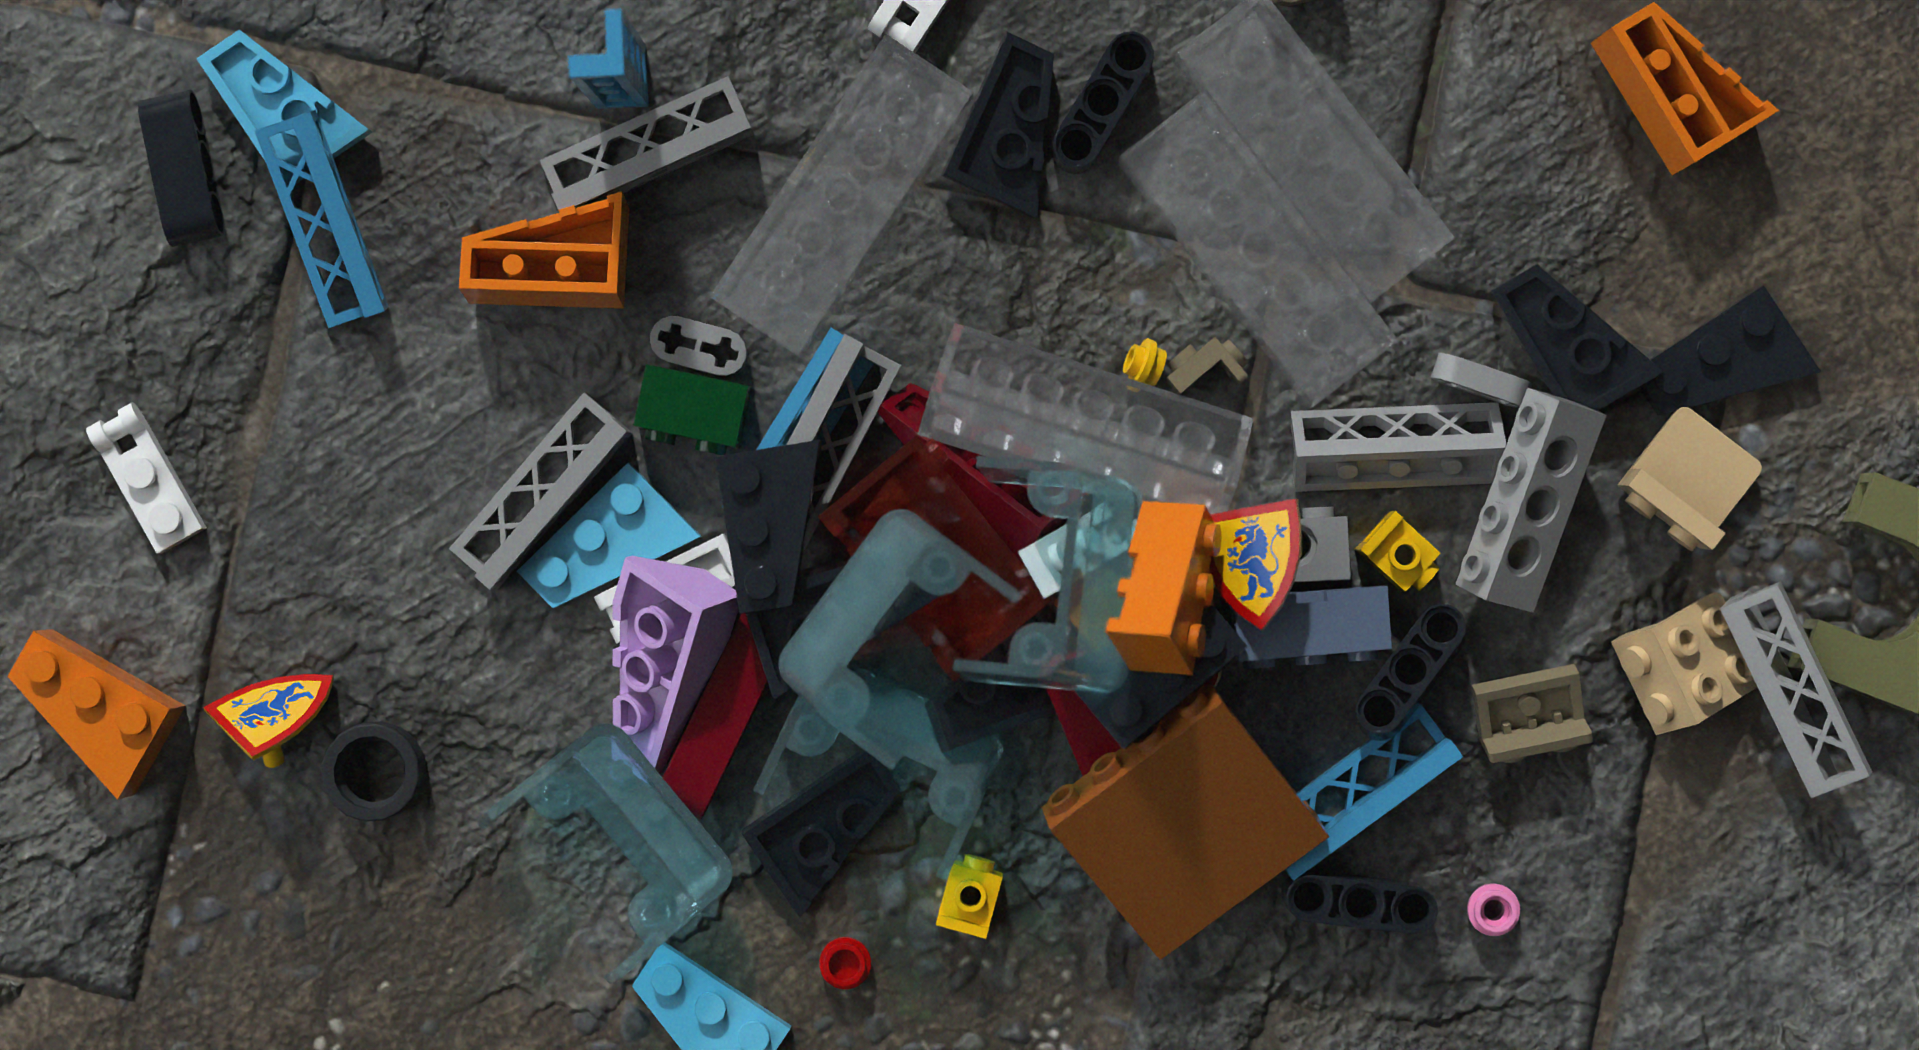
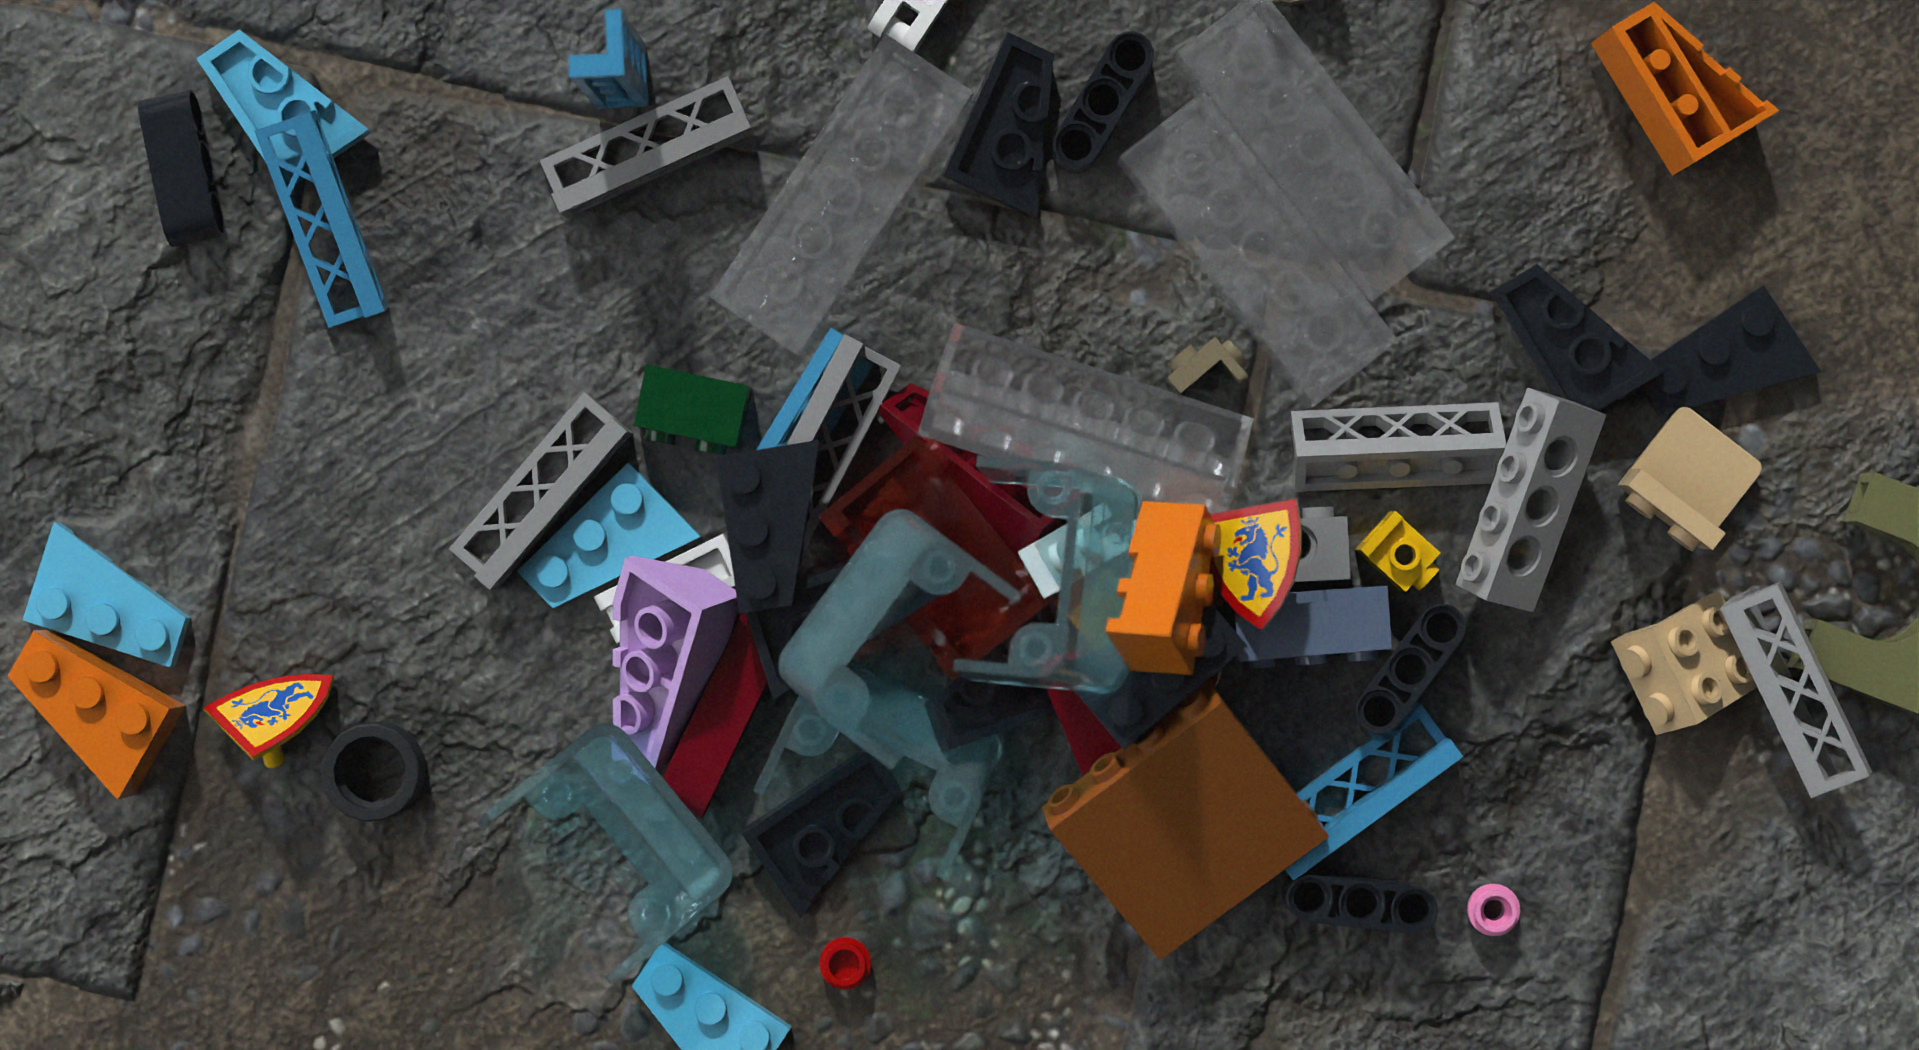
white plate [86,402,207,554] -> none
orange wedge [459,191,629,309] -> none
light grey beam [650,316,748,377] -> none
yellow brick [936,854,1003,939] -> none
yellow plate [1123,338,1167,389] -> none
light grey beam [1430,353,1533,408] -> none
dark tan bracket [1472,664,1593,763] -> none
none -> medium azure wing [23,522,191,667]

